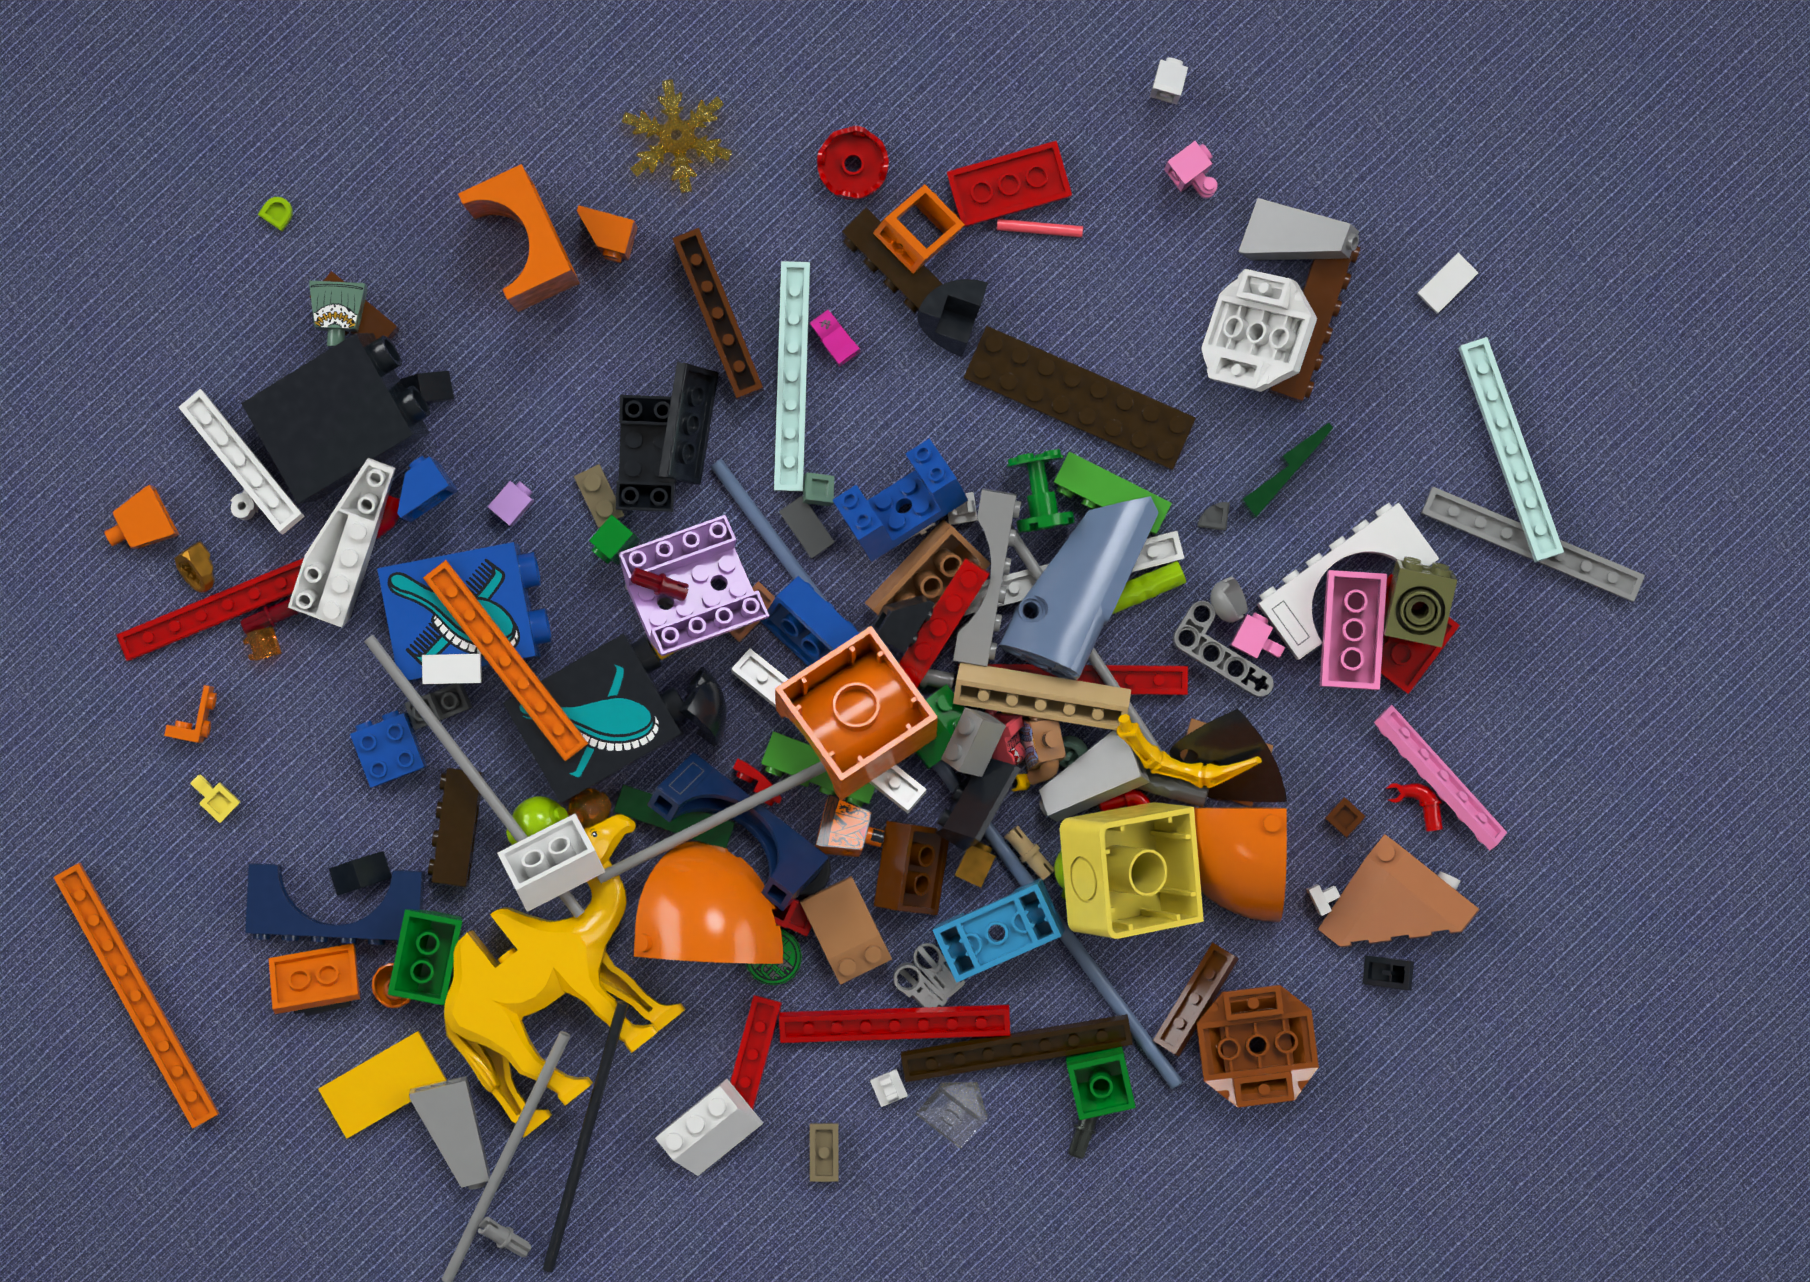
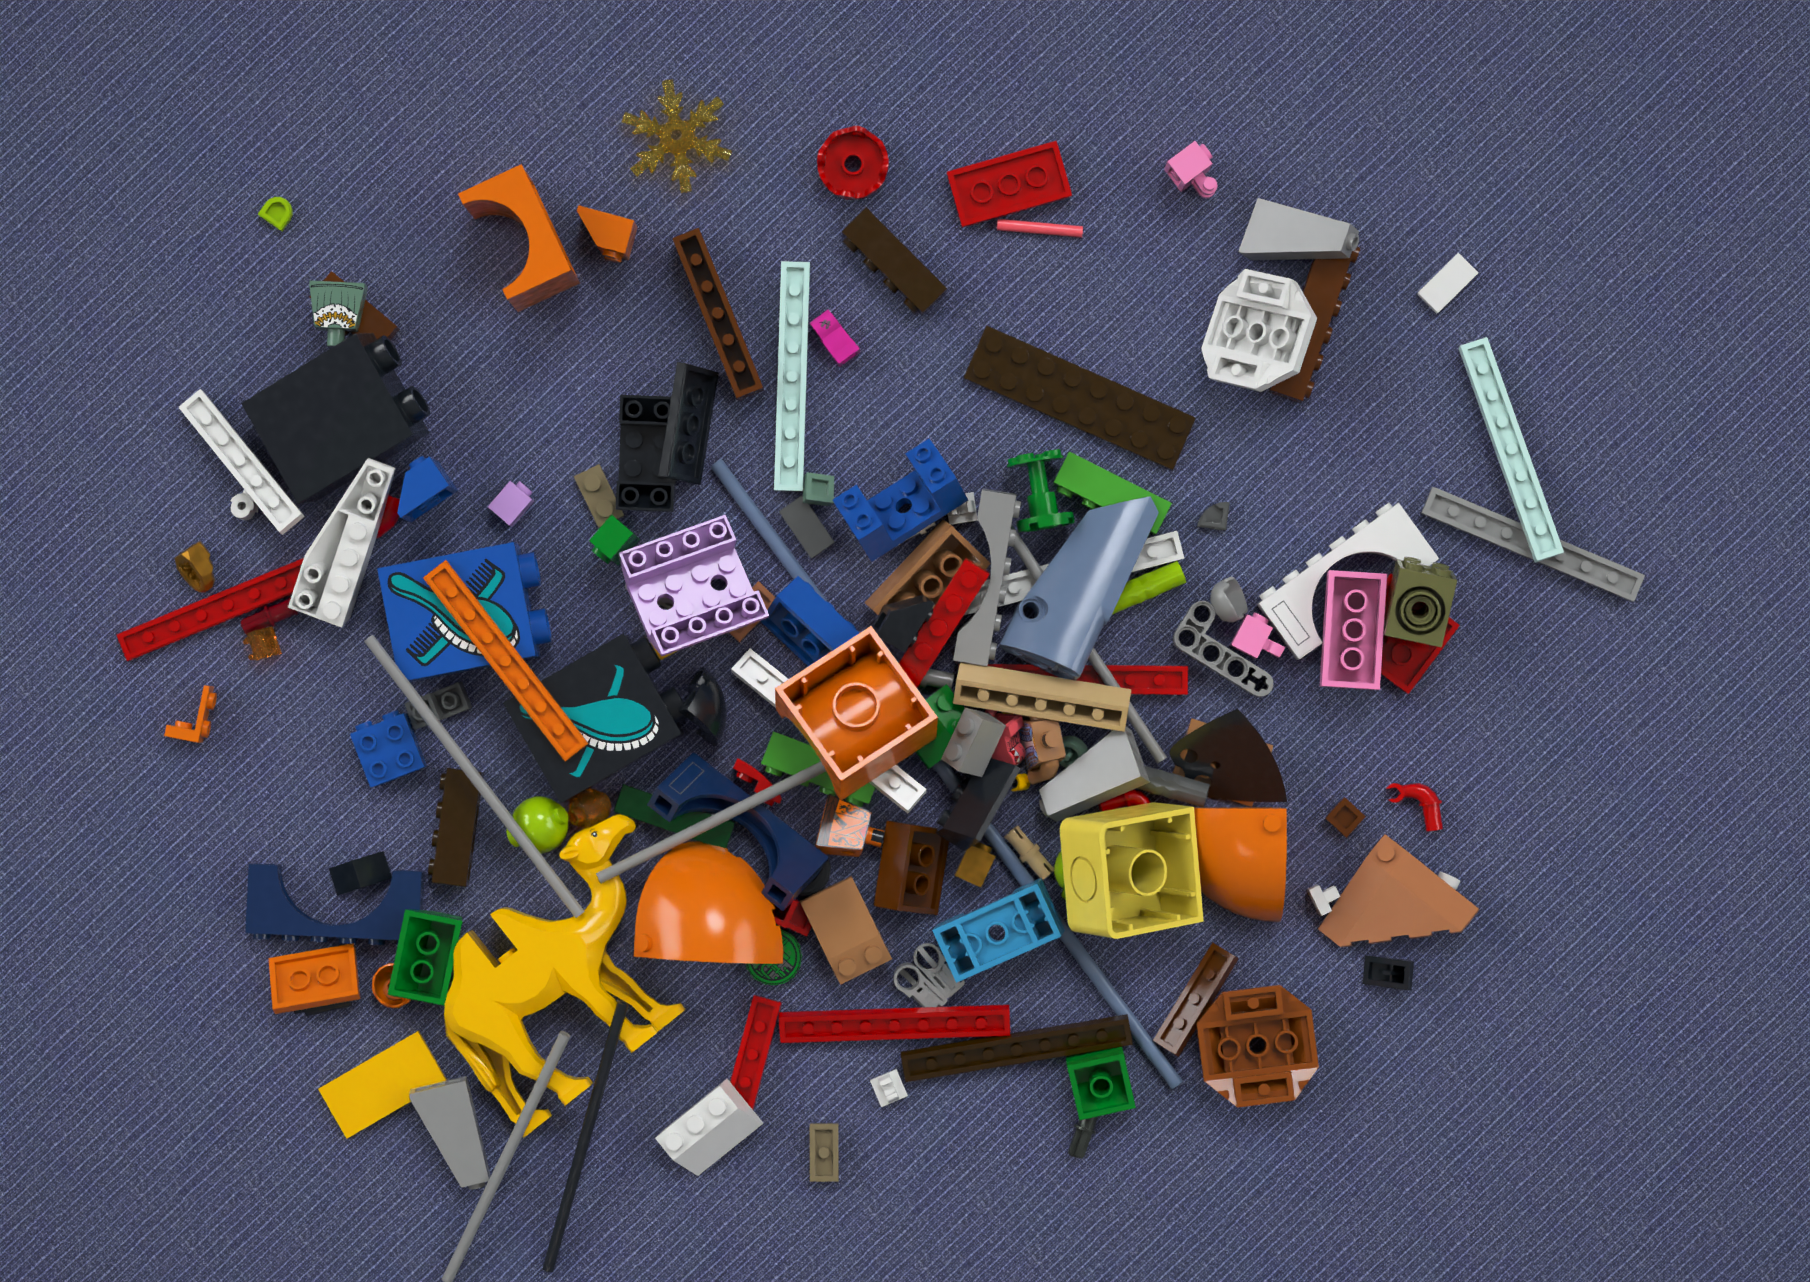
orange plate [54,863,220,1129] -> none
orange torso [104,485,180,549] -> none
light yellow plate [190,774,241,823] -> none
black slope [400,371,455,404] -> none
white tile [422,654,482,684] -> none
light grey axle [478,1217,531,1257] -> none
white slope [497,814,605,912] -> none
dark red axle [631,568,689,601] -> none
orange window [873,184,965,274] -> none
clear slope [915,1082,988,1149] -> none
black brick [917,279,988,357] -> none
yellow animal [1116,714,1262,788] -> none
white slope [1150,57,1188,105] -> none
dark green slope [1240,423,1333,519] -> none
bright pink plate [1374,705,1507,851] -> none

